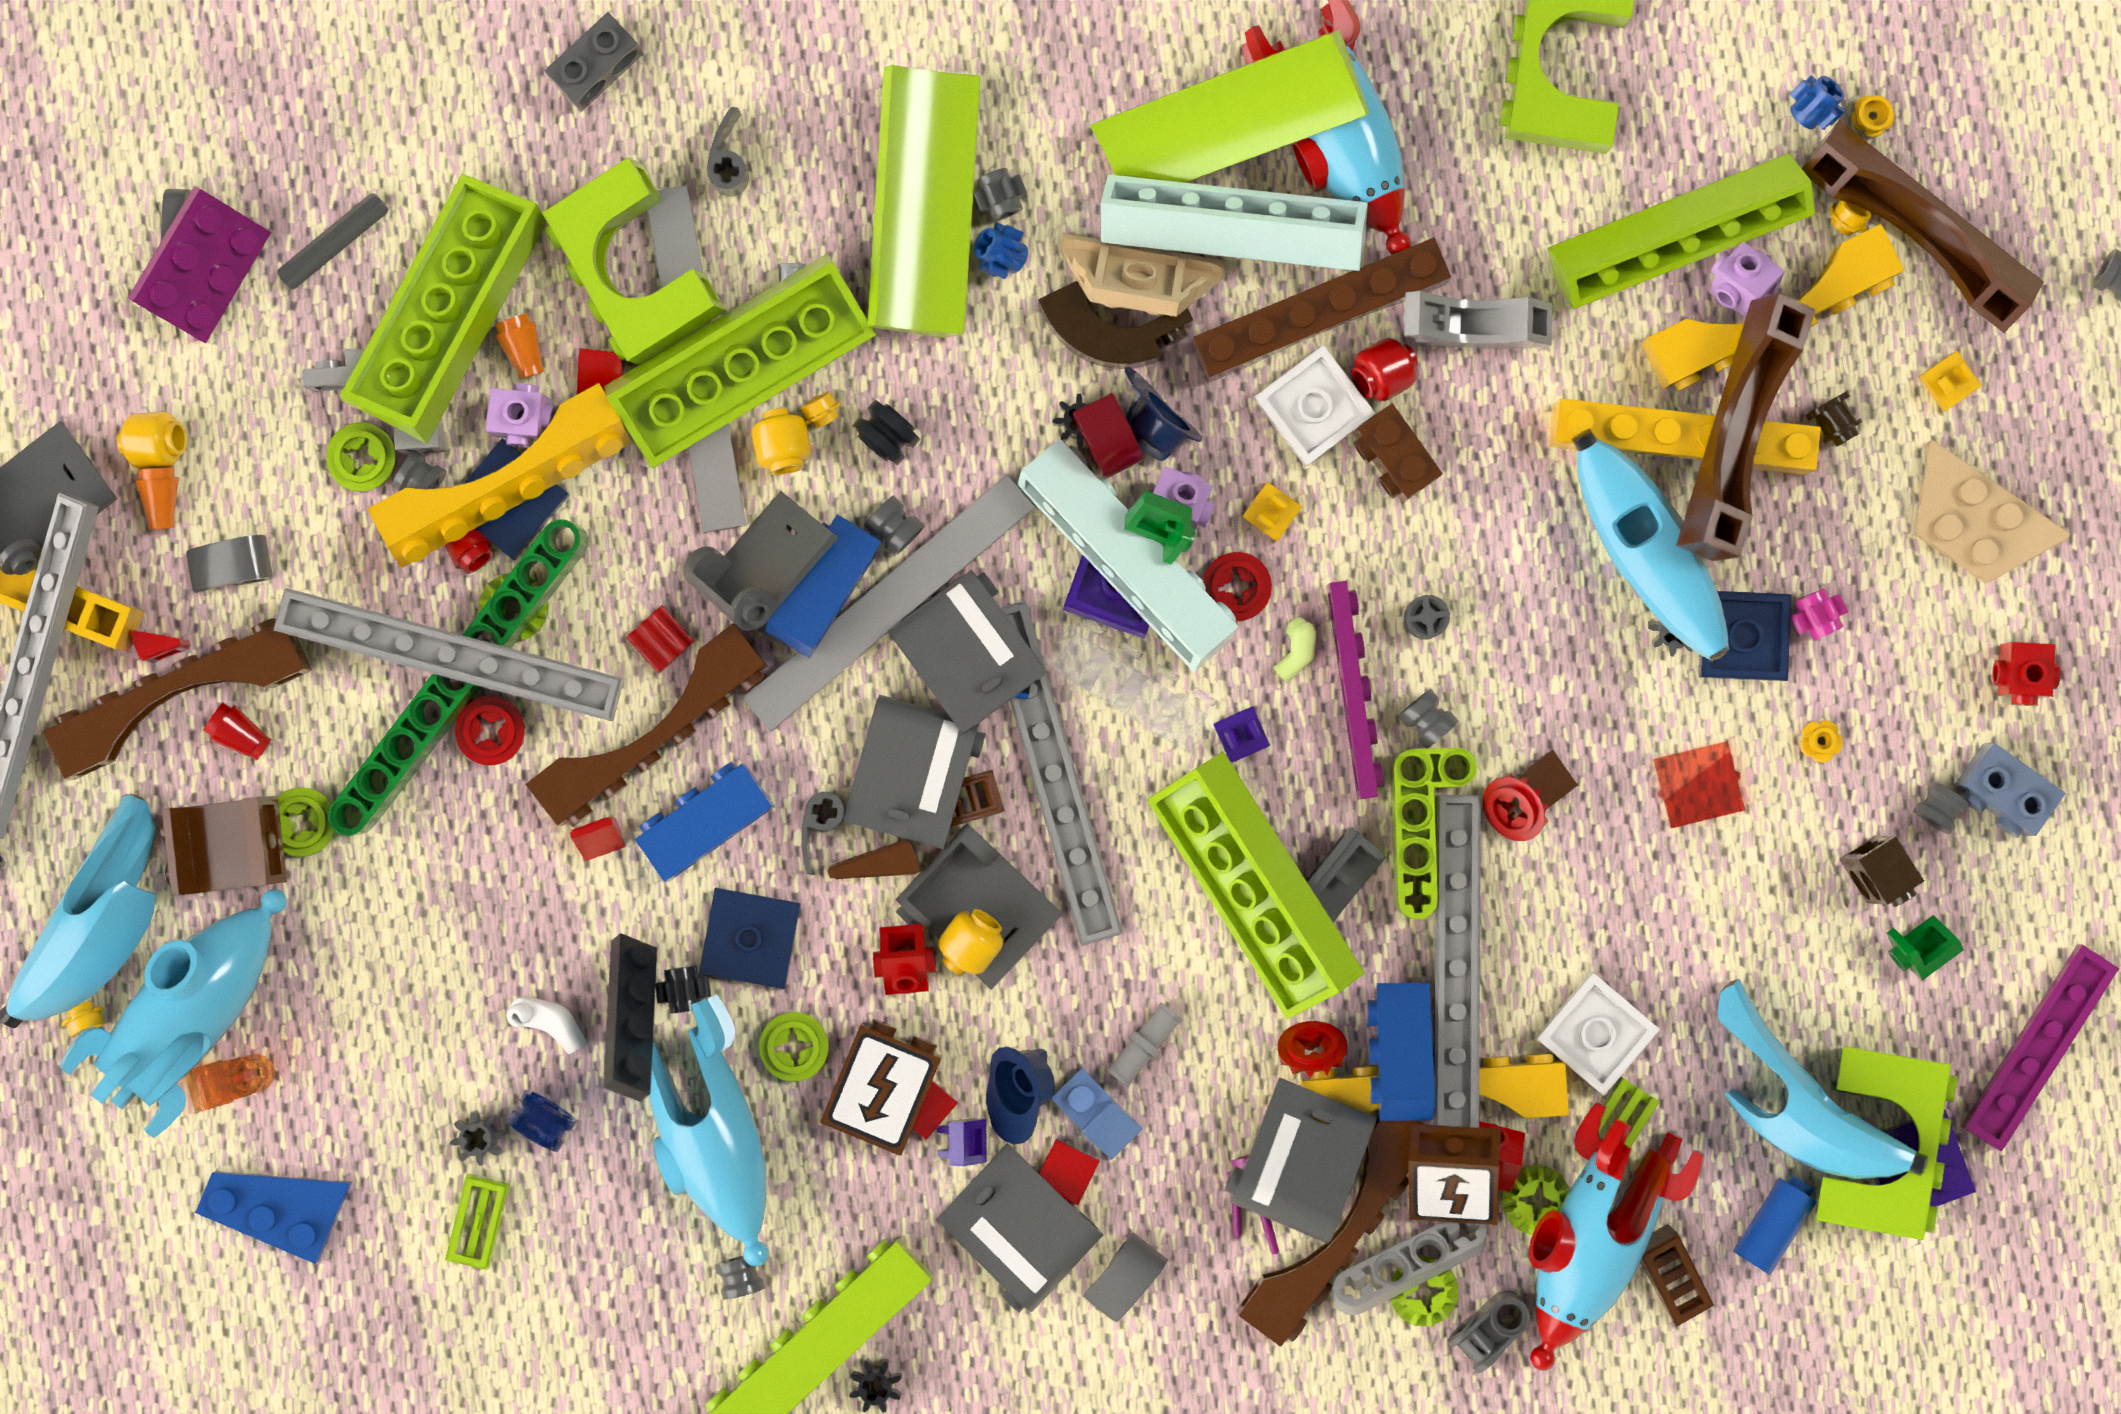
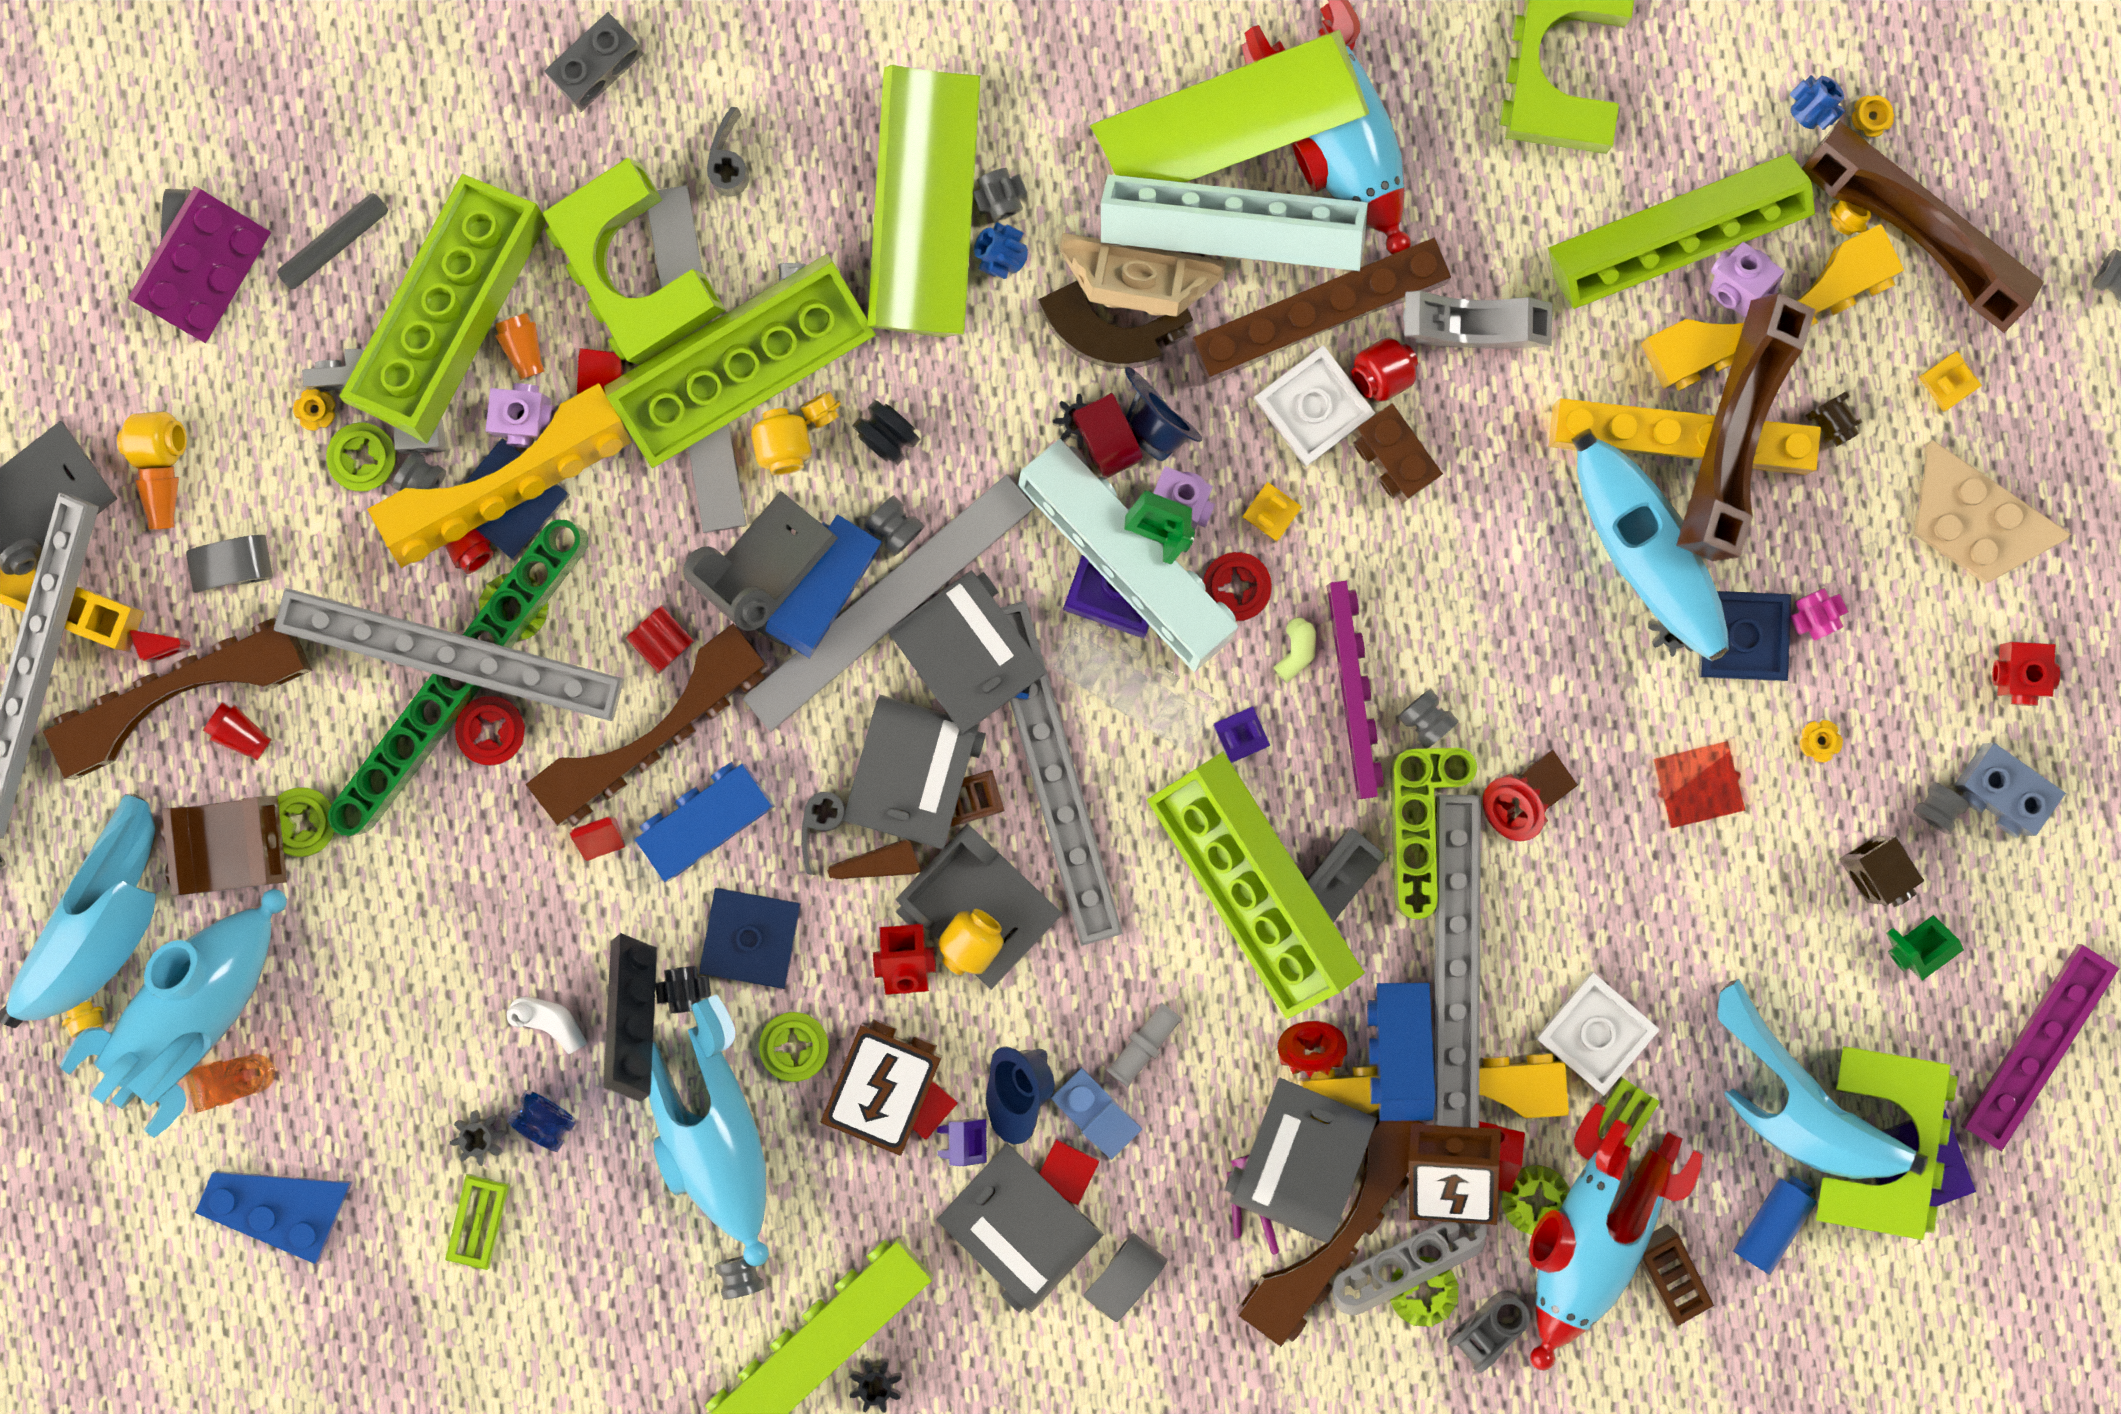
dark grey wheel [1404,595,1450,640] -> none
none -> yellow plate [293,389,336,431]

